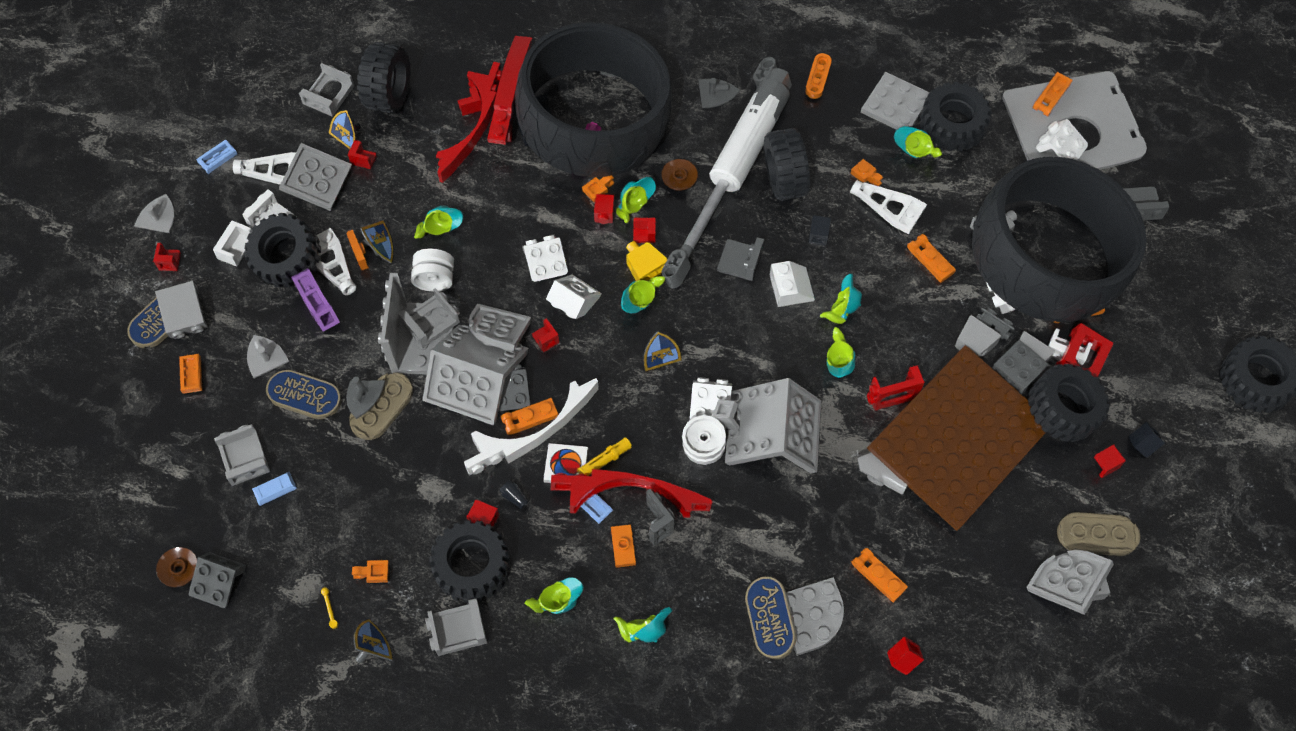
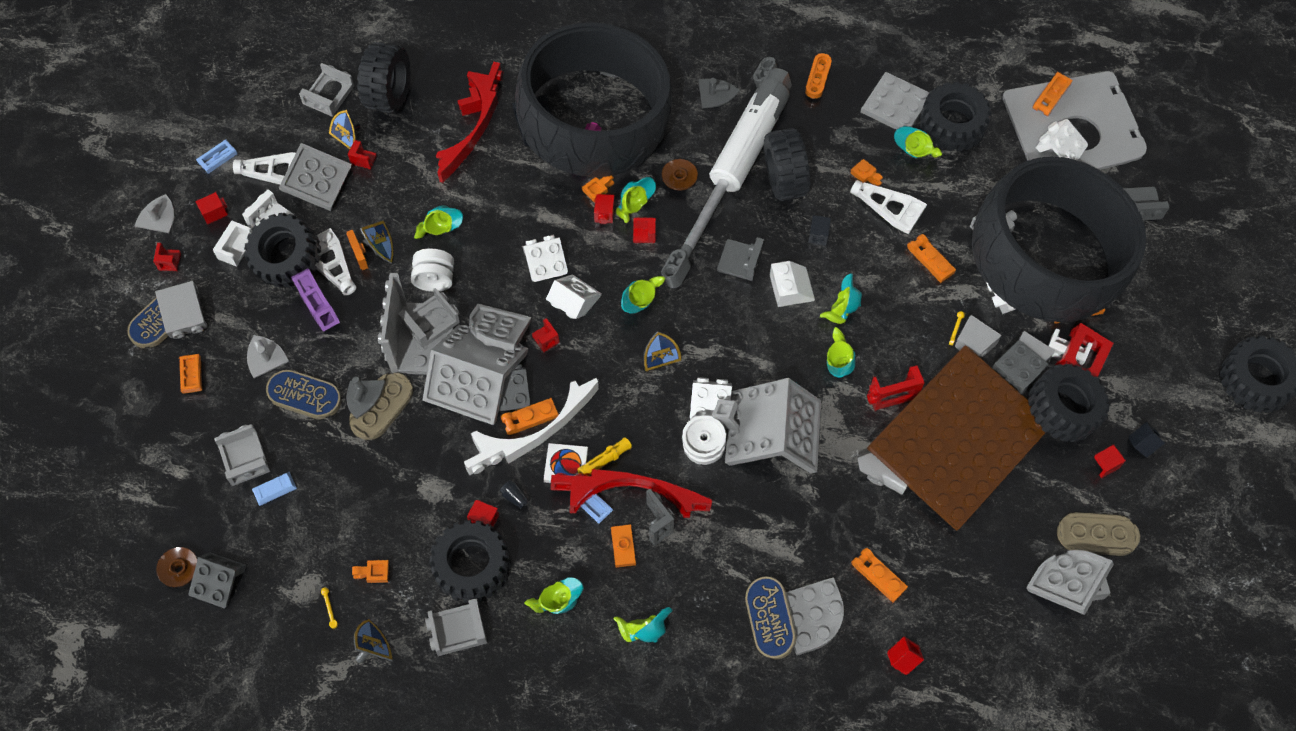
red slope [488,36,532,145] -> none
yellow torso [626,241,668,281] -> none
dark grey hinge [976,308,1014,340] -> none
none -> red brick [196,192,227,224]
none -> yellow hinge [949,311,965,346]

